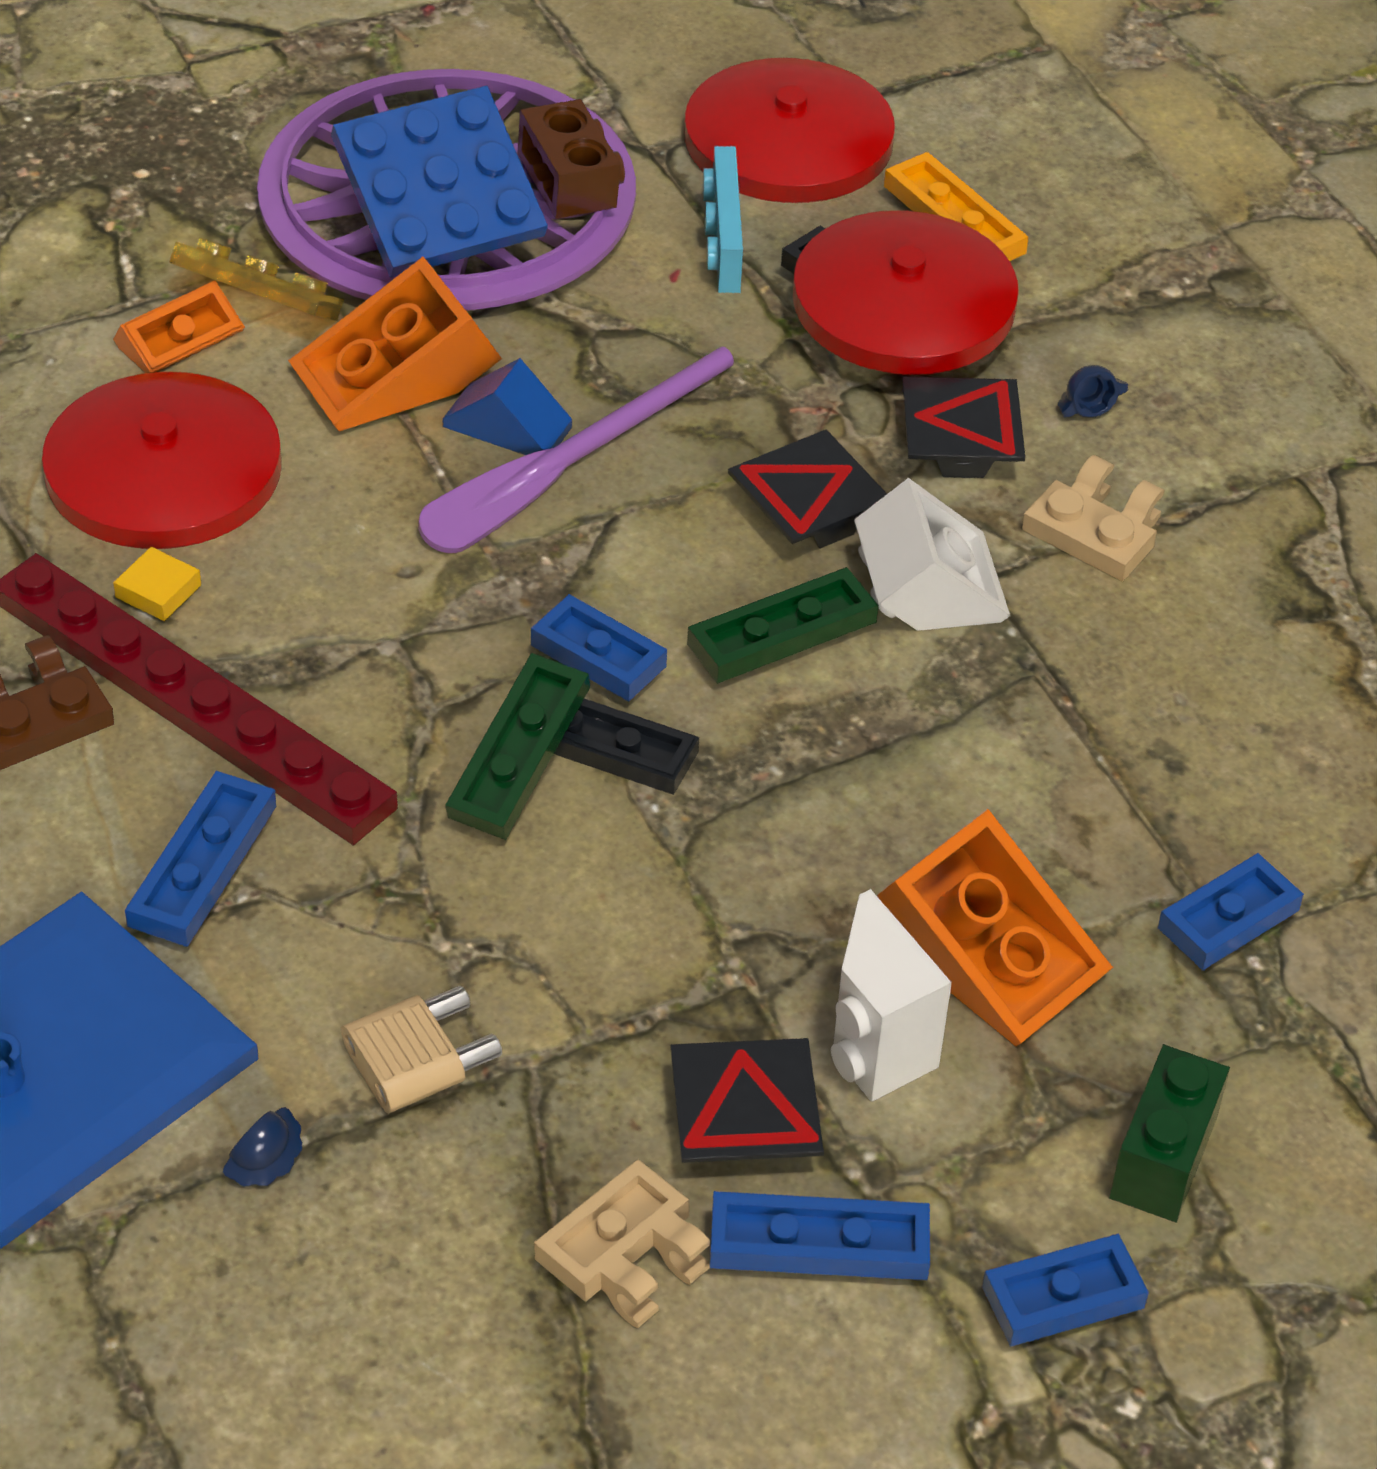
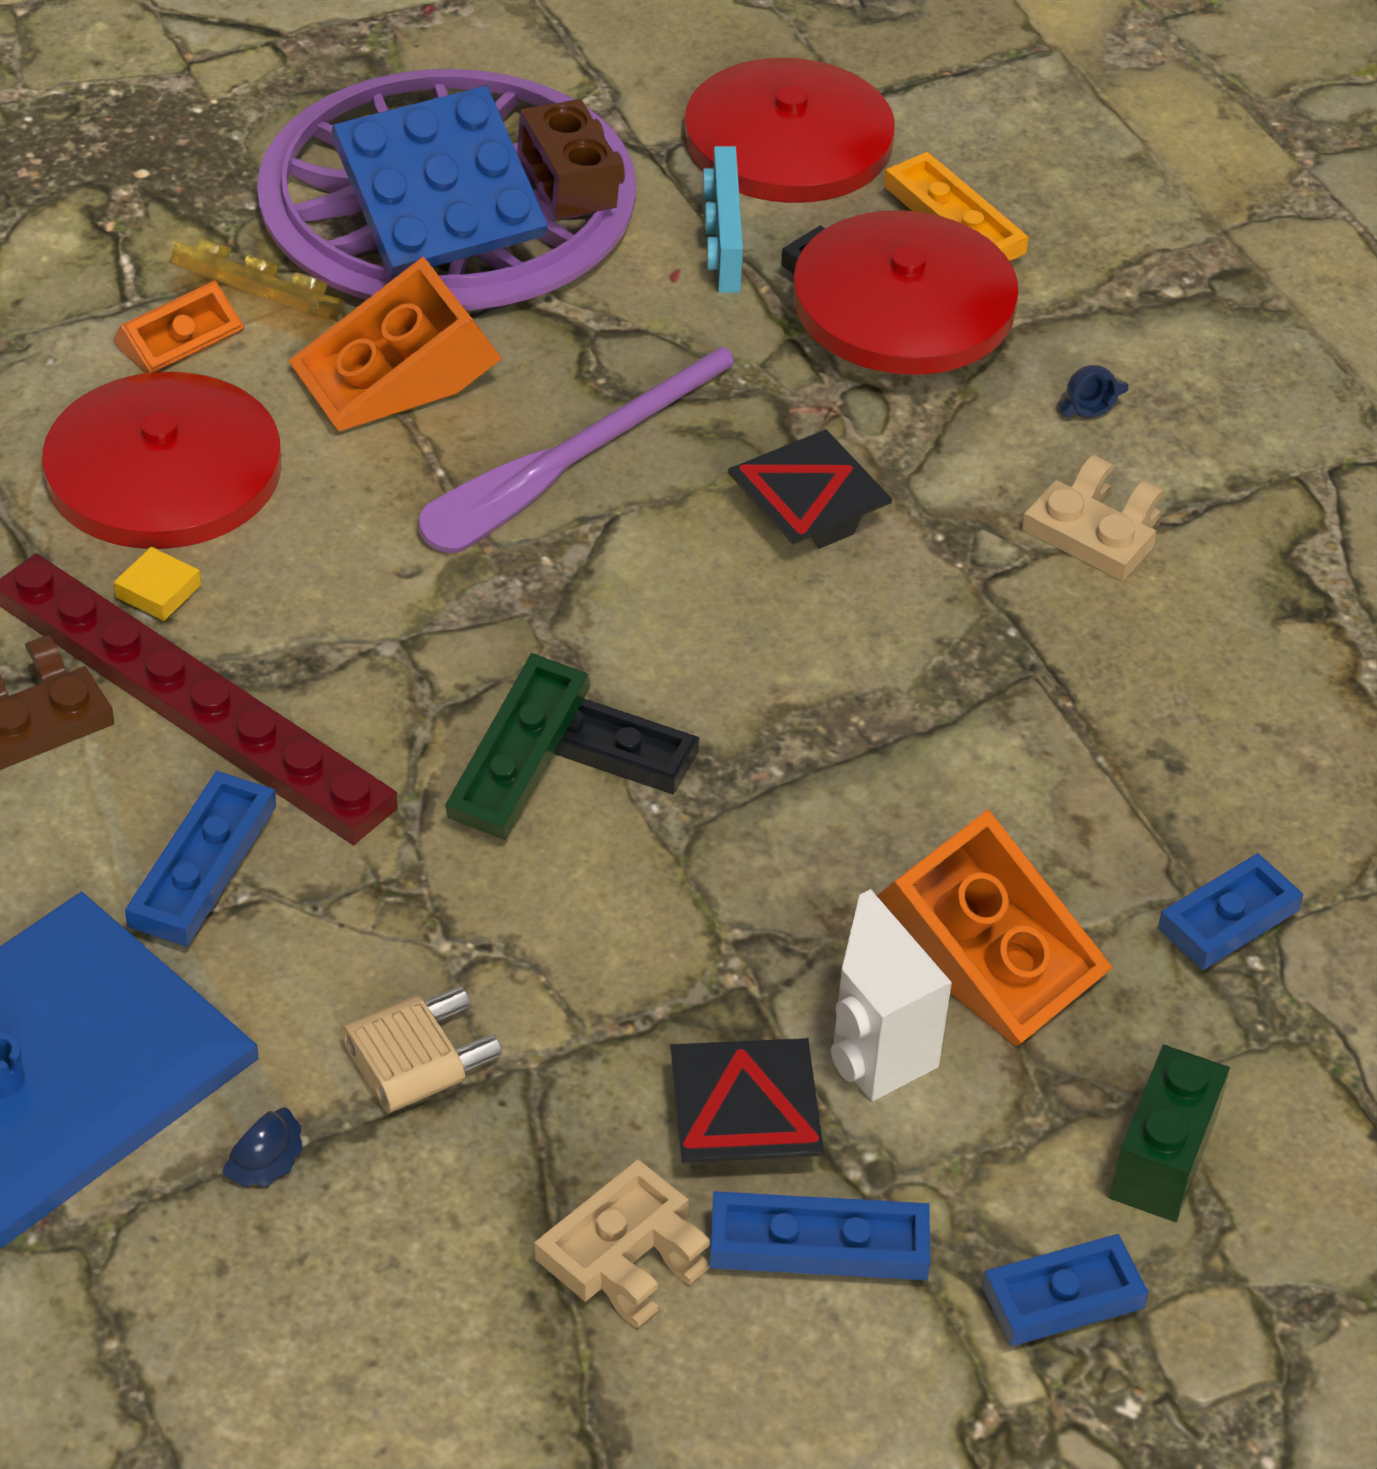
blue slope [443,358,572,455] -> none
blue plate [531,594,667,702] -> none
dark green plate [687,567,879,684] -> none
white slope [854,478,1010,631] -> none
black piece [902,377,1026,478] -> none

